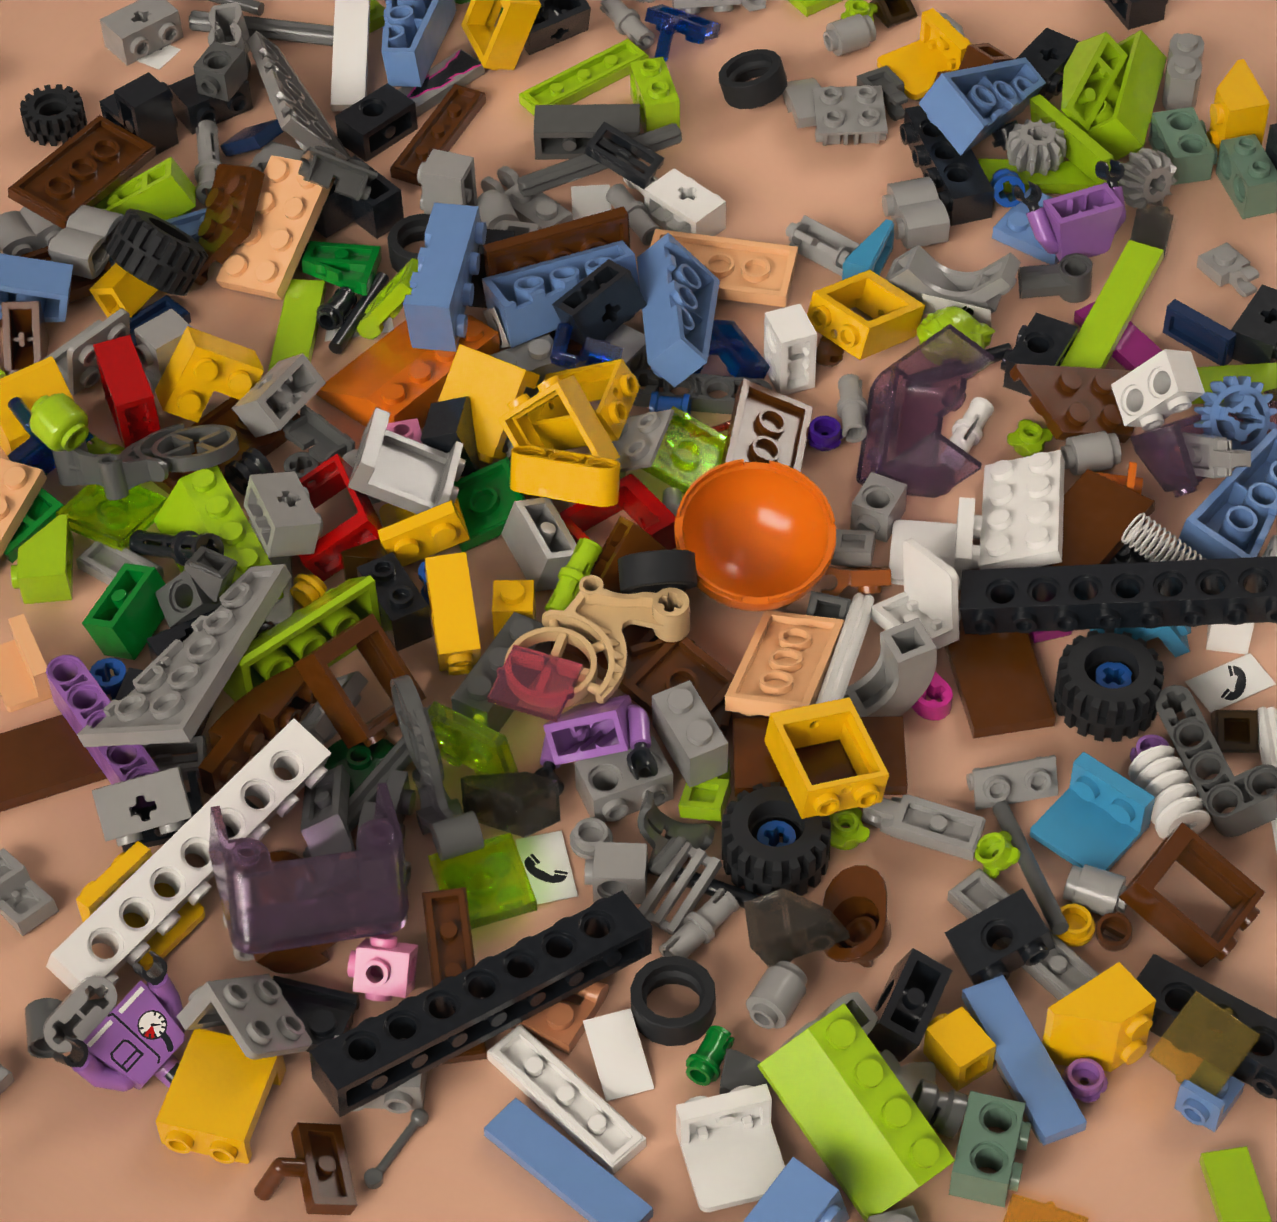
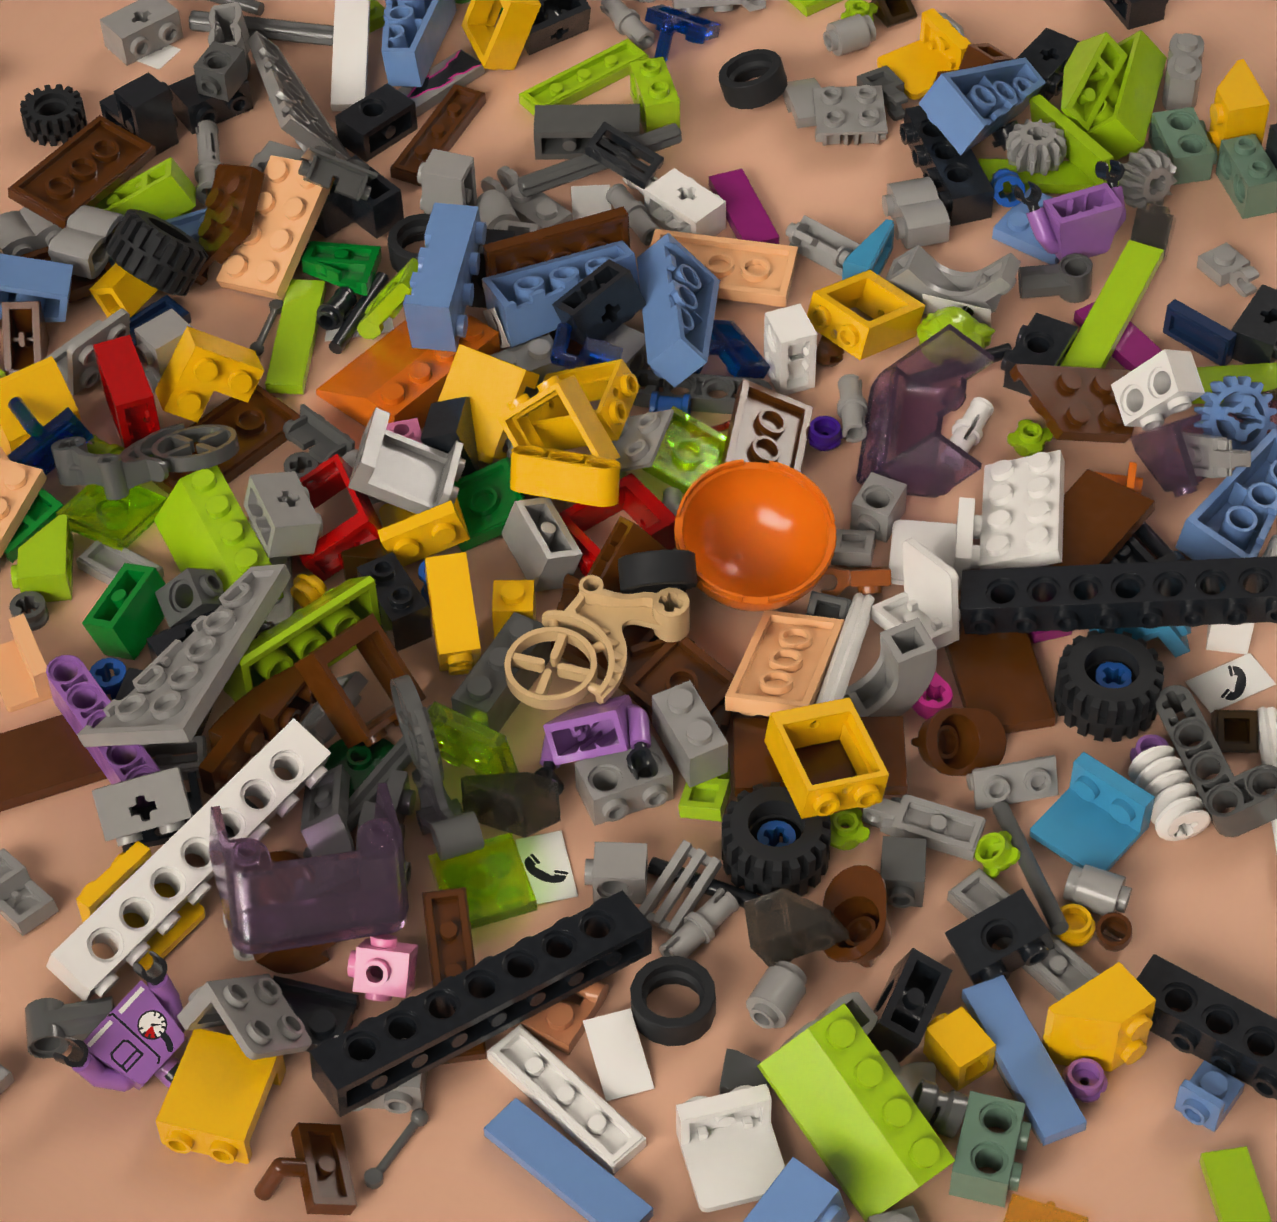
lime head [29,393,89,452] -> none
light grey beam [43,975,118,1053] -> none
black pin [129,530,224,566] -> none
dark grey slope [184,546,238,602] -> none
dark blue tile [220,119,284,157] -> none
black wheel [225,447,274,496] -> none
light grey brick [232,353,326,438] -> none
clear pink piece [487,645,583,722] -> none
lime pin [544,538,603,611] -> none
light grey plate [570,818,613,859] -> none
dark grey helmet [637,790,715,874] -> none
green pin [686,1025,735,1086] -> none
light grey brick [1061,431,1122,476] -> none
reddish brown window [1119,822,1265,968] -> none
white piece [1121,512,1206,562] -> none
clear yellow piece [1149,991,1260,1096] -> none
none -> dark grey bush [9,591,49,631]
none -> dark grey hinge [250,299,283,356]
none -> magenta tile [709,168,780,244]
none -> dark grey brick [880,836,927,908]
none -> reddish brown piece [911,708,1007,776]

